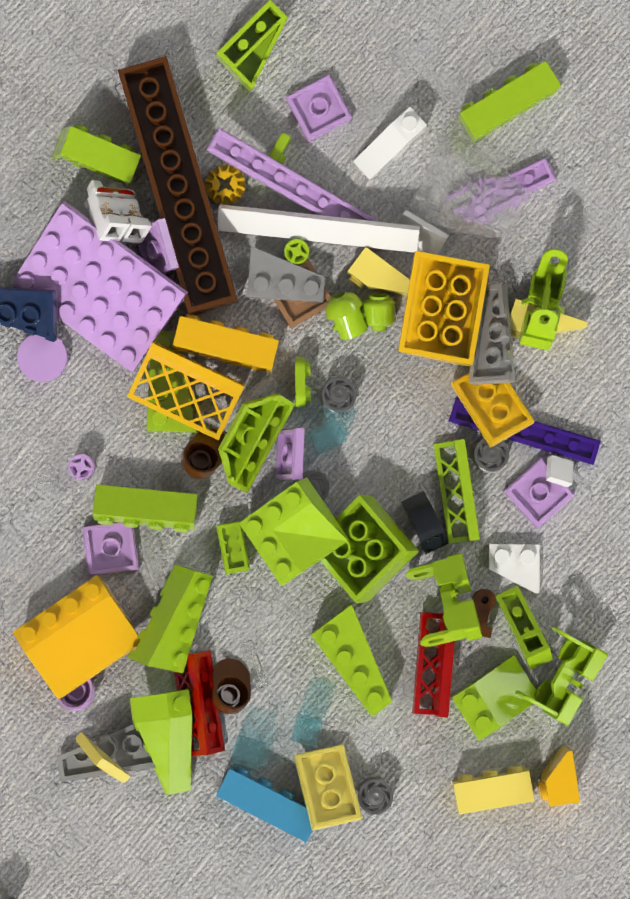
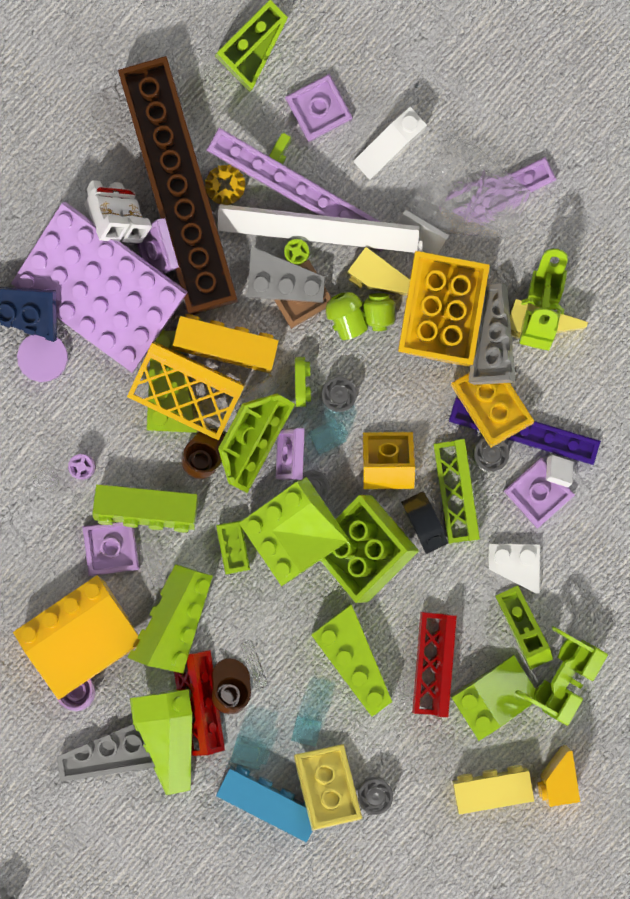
lime wedge [51,124,141,185] -> none
light yellow tile [75,732,131,783] -> none
lime piece [405,553,483,647] -> none
lime brick [458,61,562,143] -> none
reddish brown leg [472,589,496,638] -> none
none -> yellow slope [363,432,415,489]

